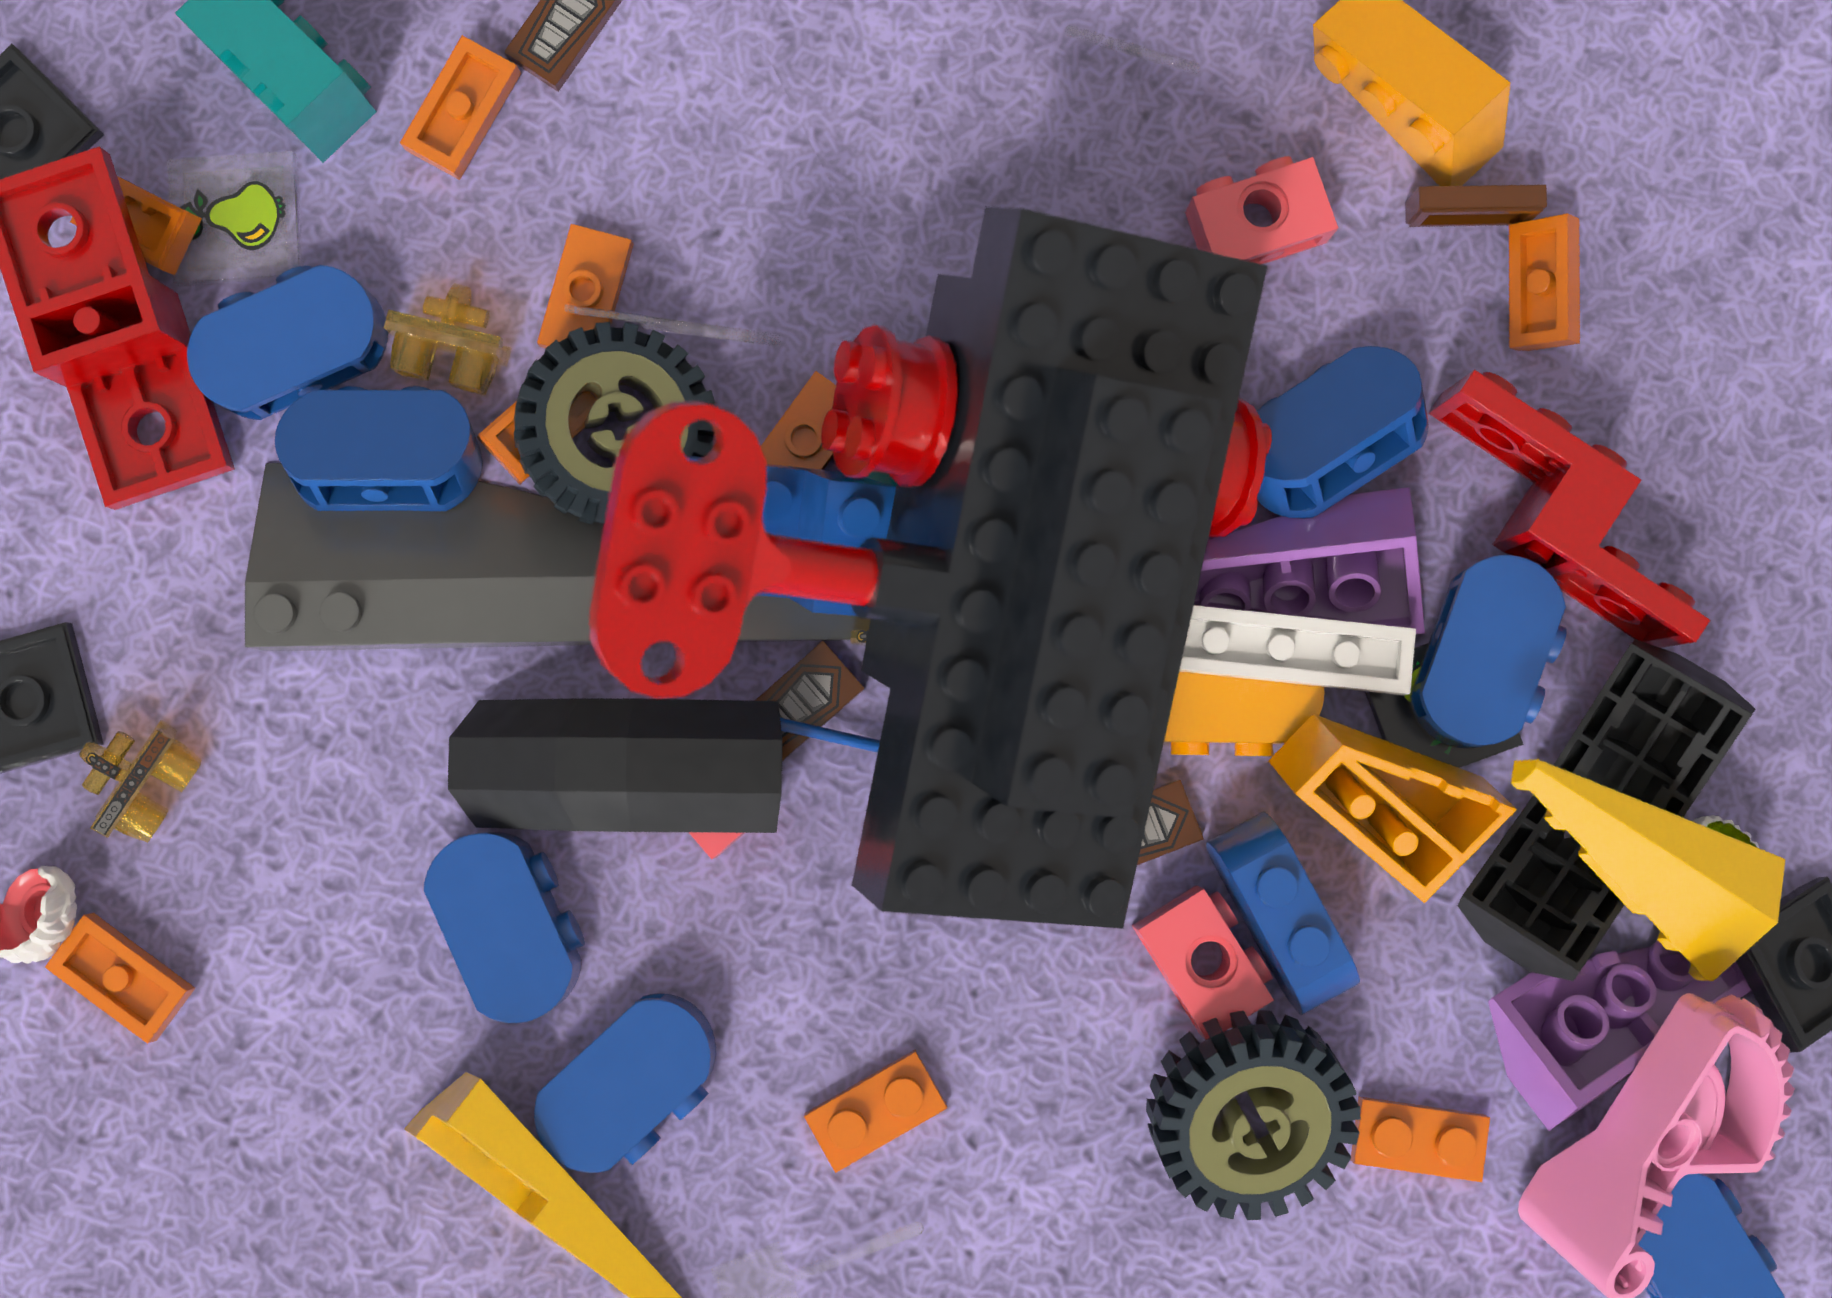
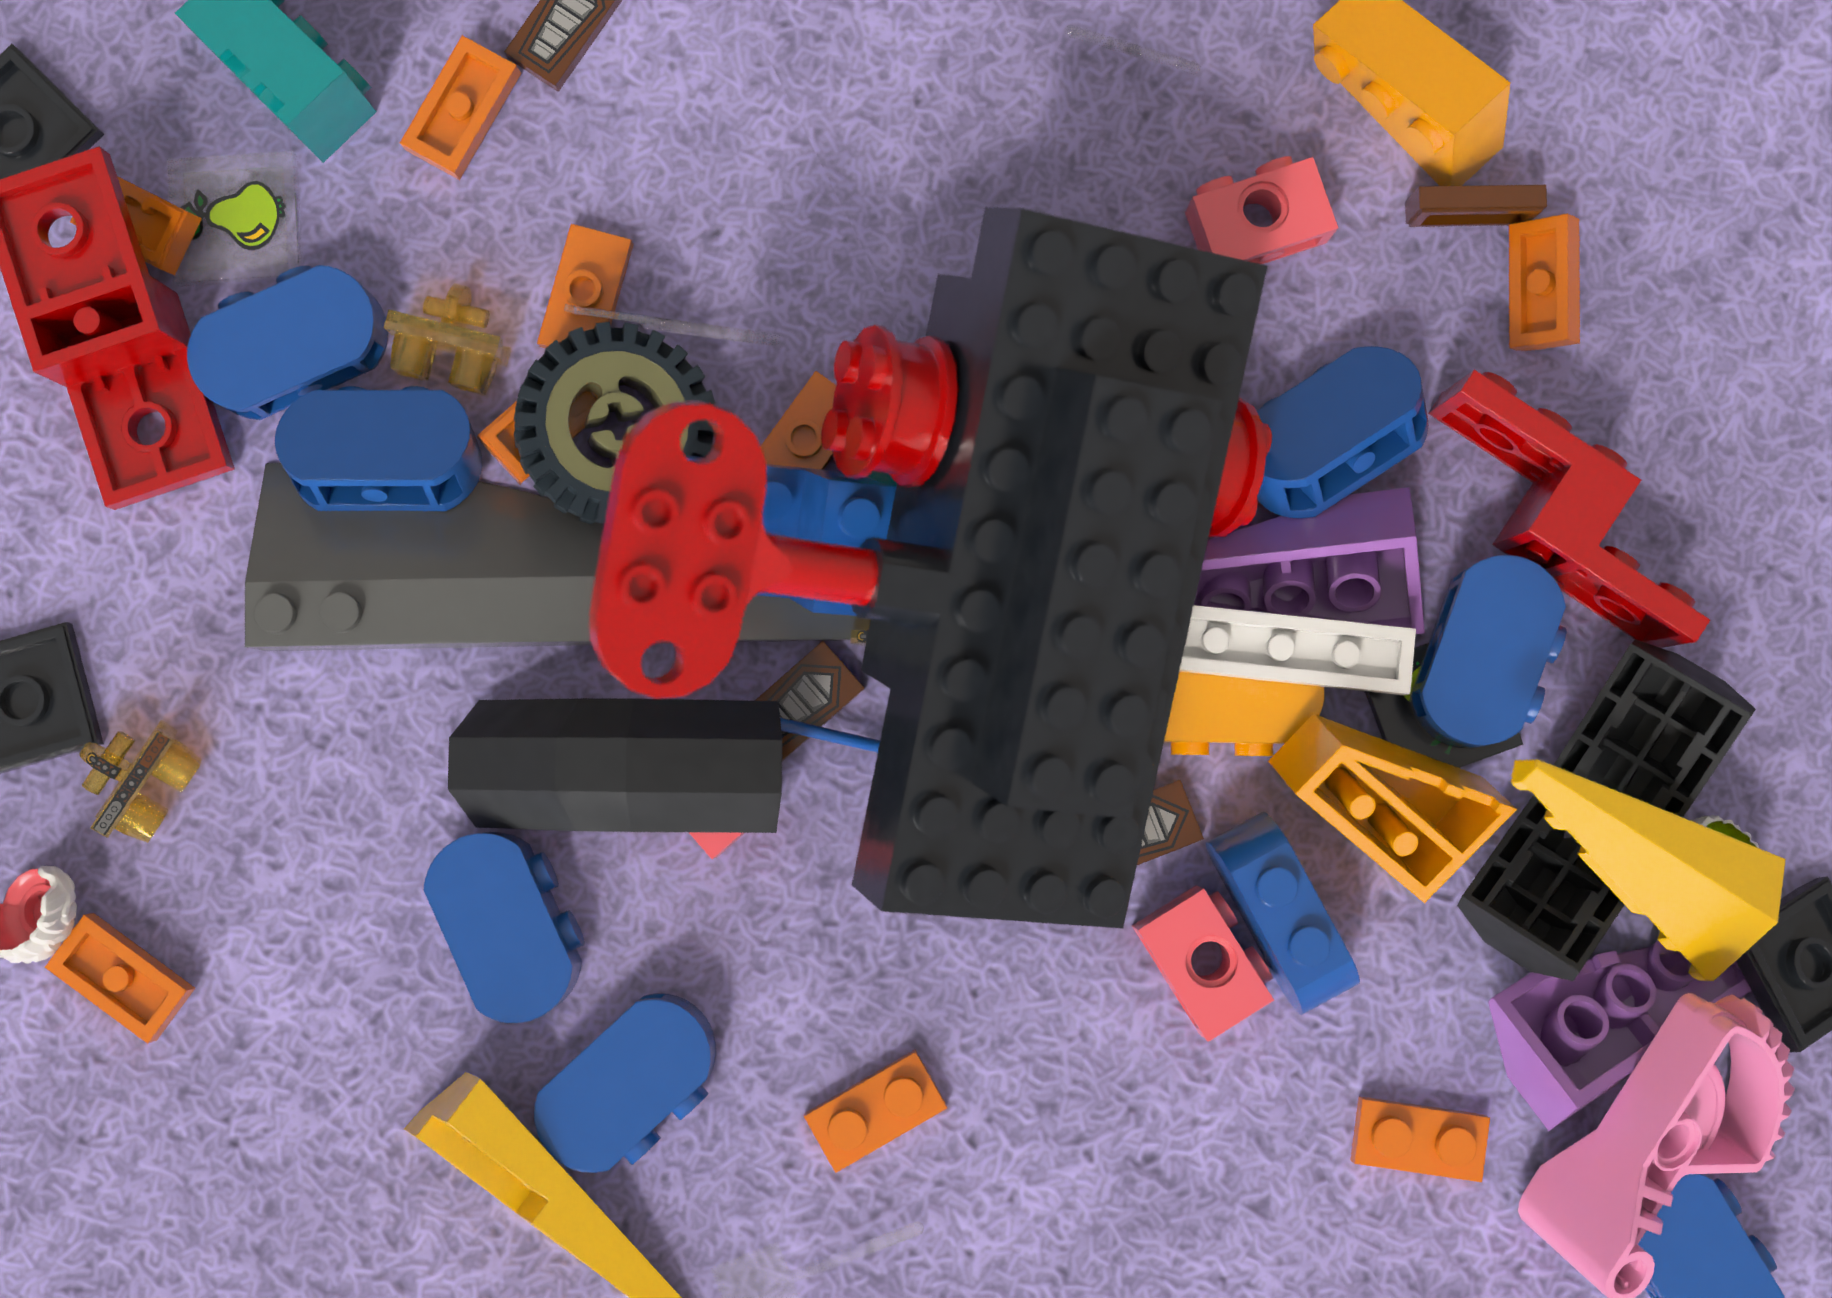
wheel [1146,1010,1361,1221] -> none

